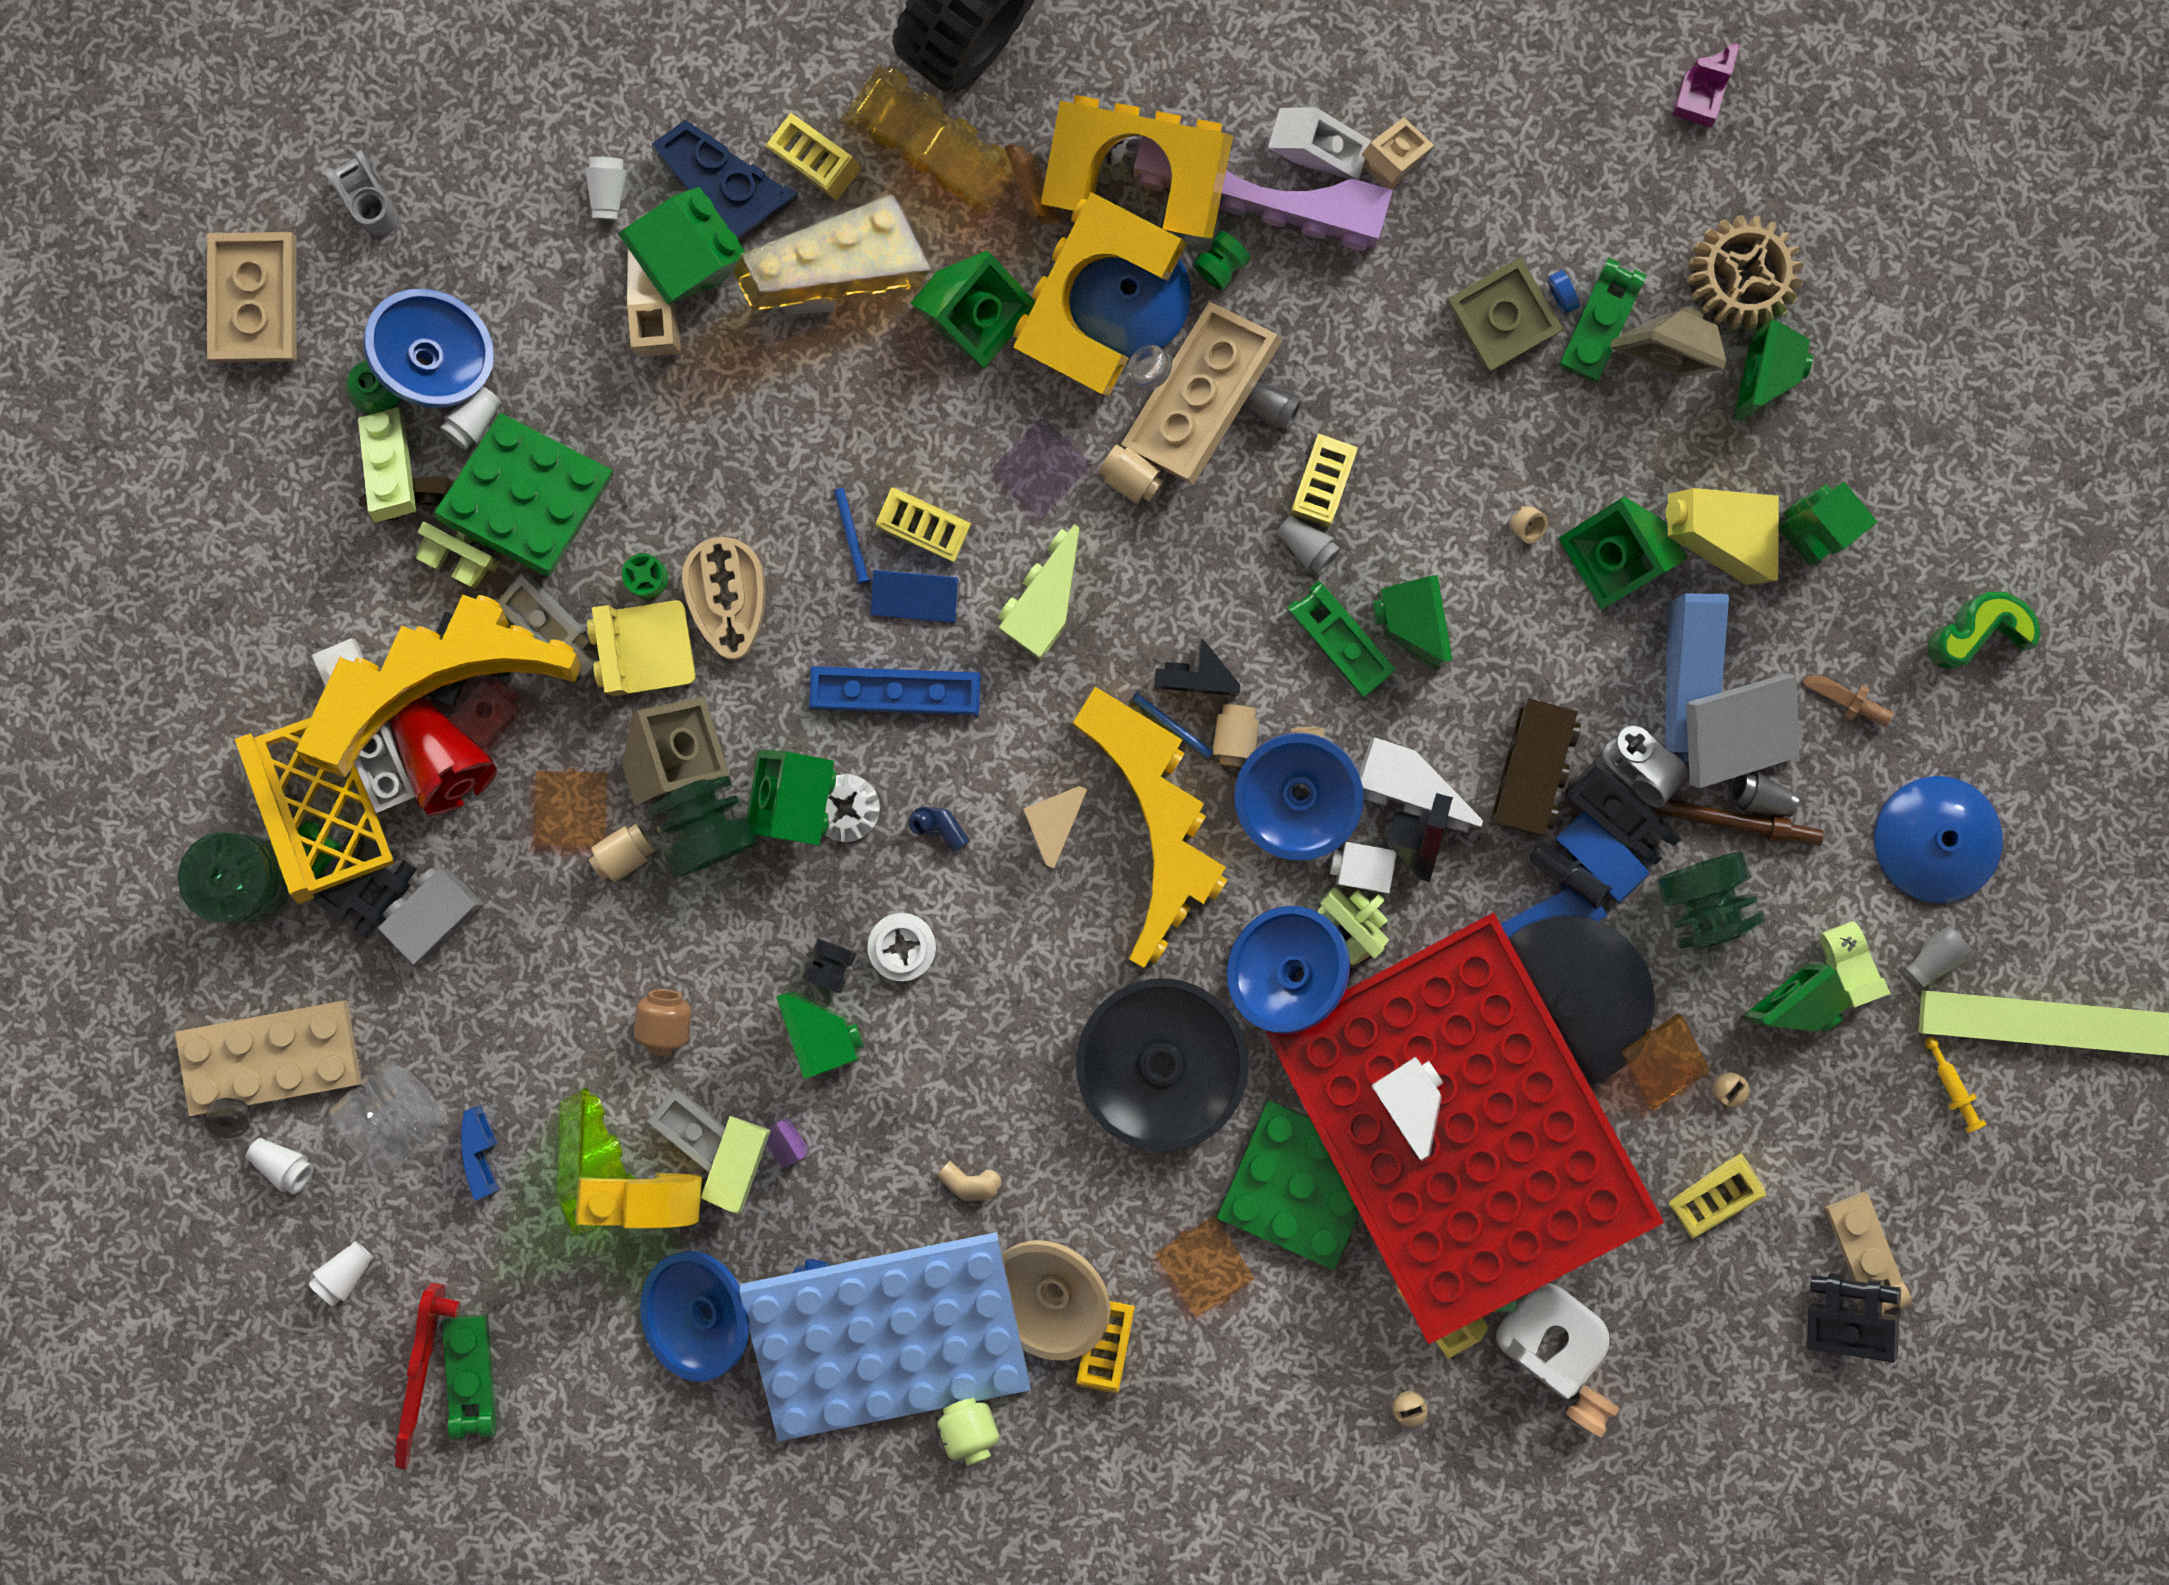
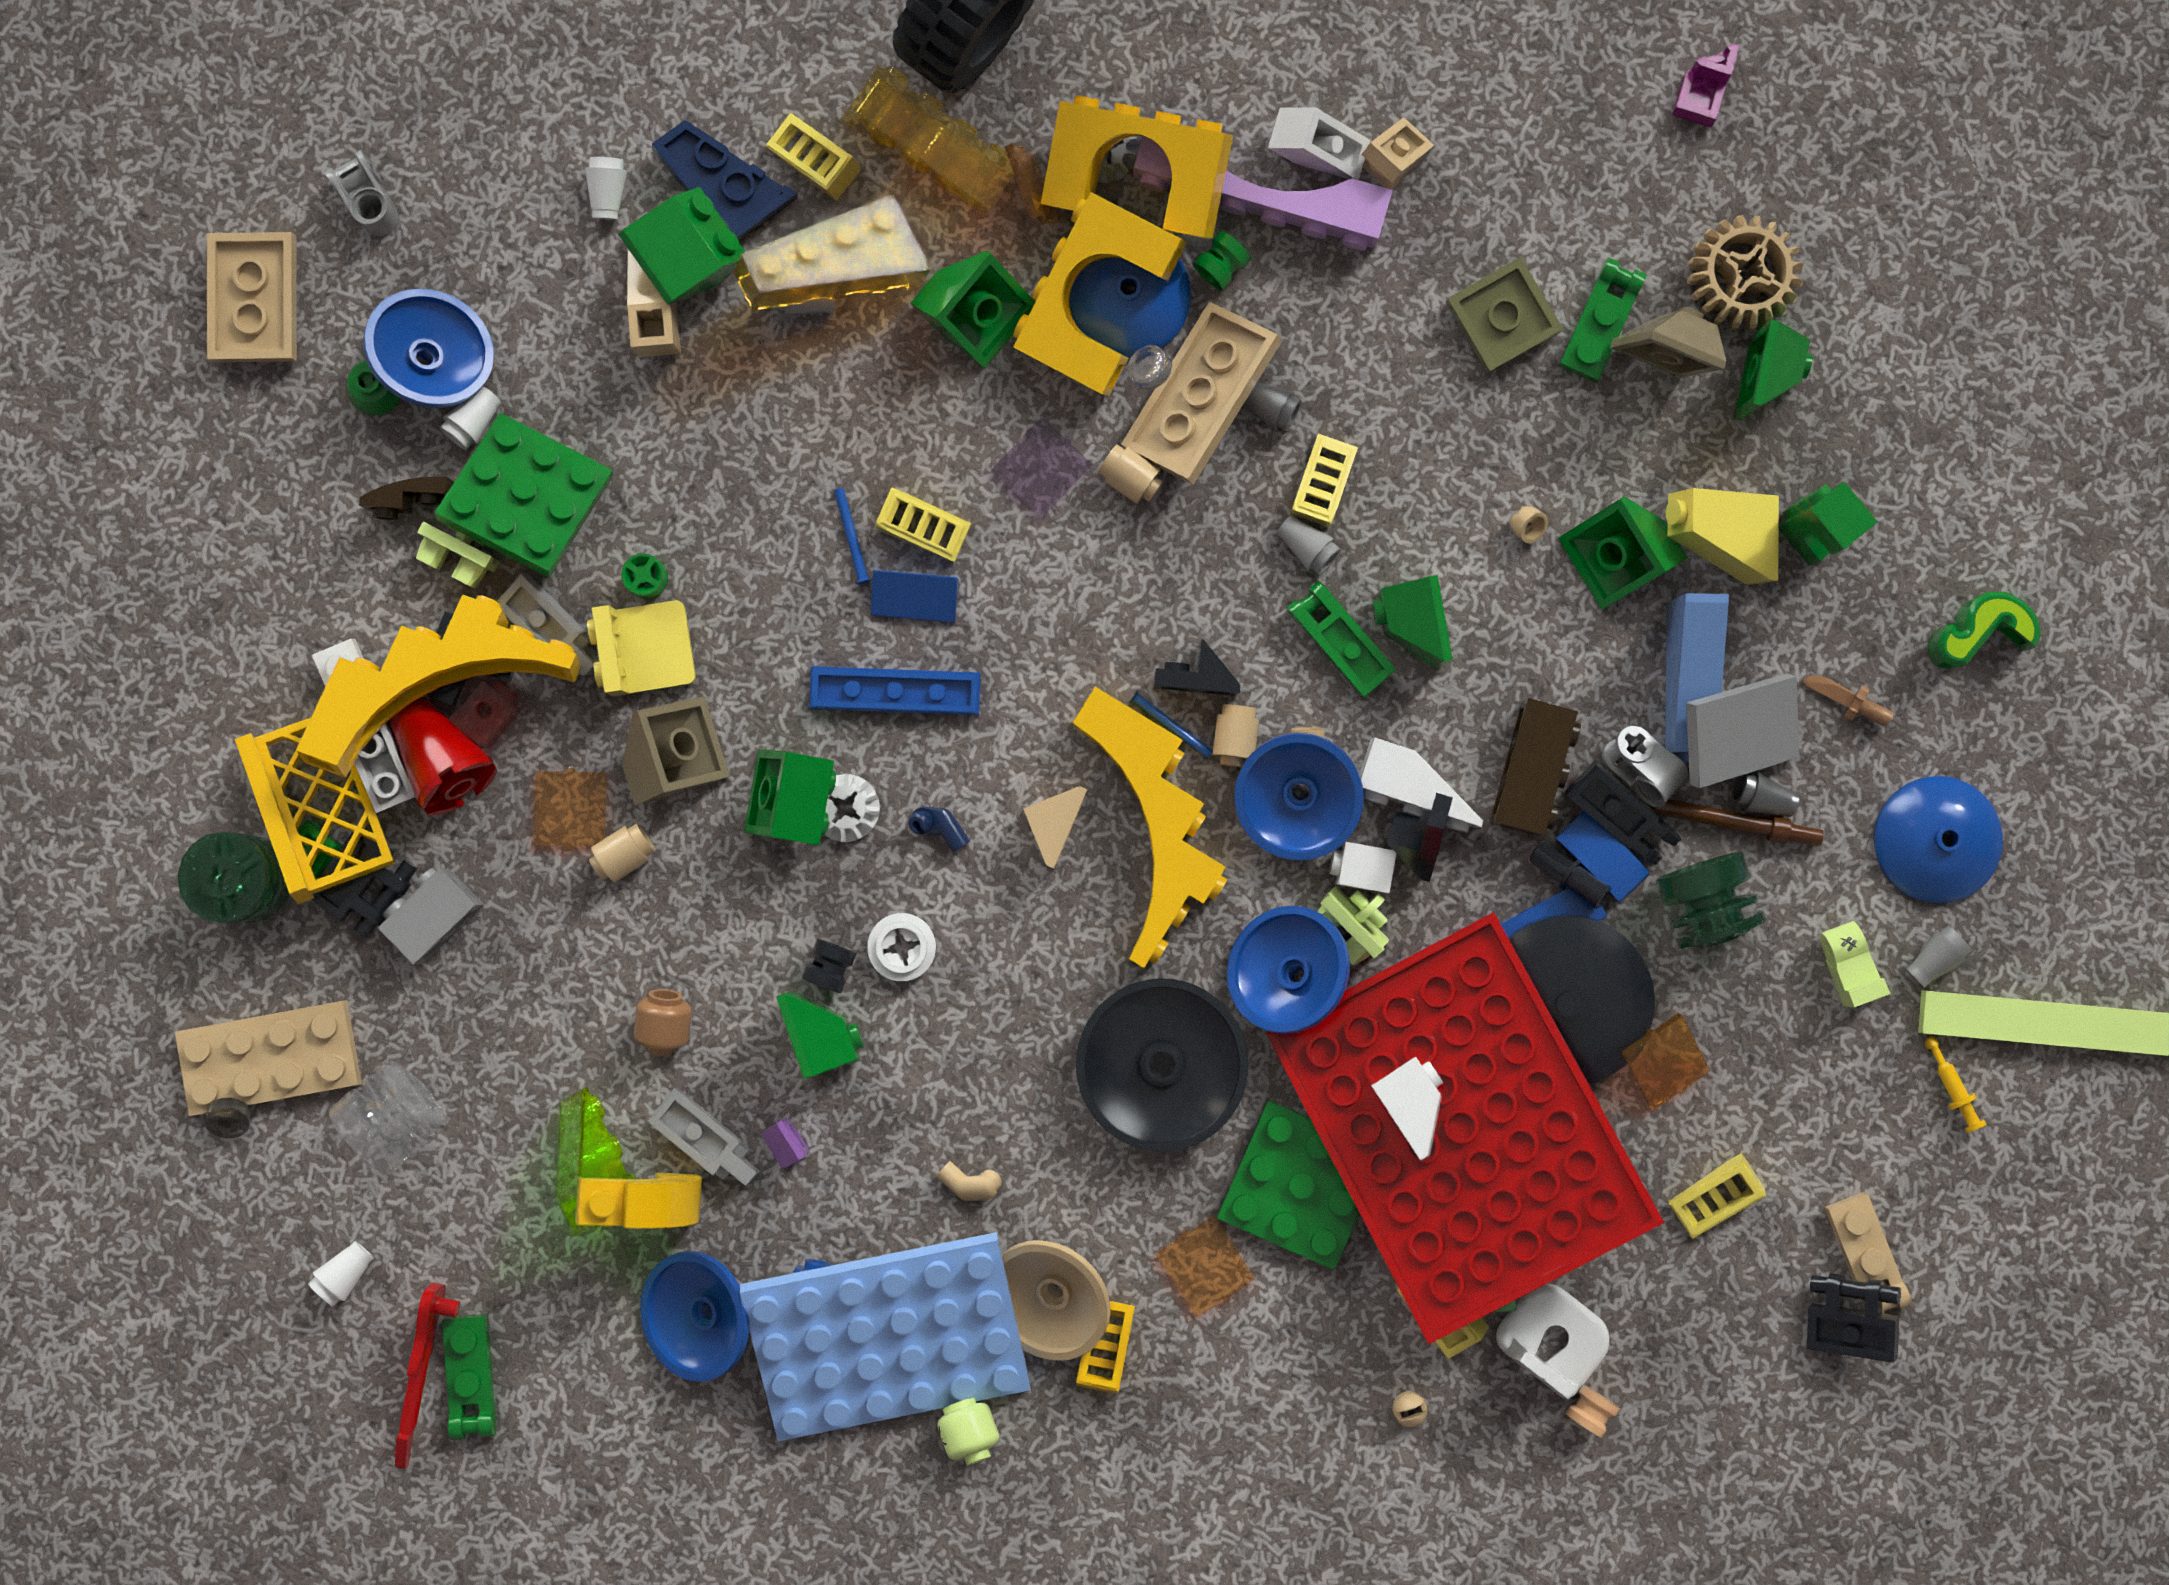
white cone [246,1138,314,1194] -> none
yellowish green plate [358,407,416,523] -> none
blue slope [461,1105,499,1201] -> none
clear green wheel [646,776,758,878] -> none
tan piece [682,537,766,660] -> none
yellowish green slope [701,1116,771,1214] -> none
yellowish green slope [997,524,1079,661] -> none
blue tile [1547,270,1581,315] -> none
tan hinge [1713,1072,1749,1107] -> none
green slope [1741,963,1850,1032] -> none

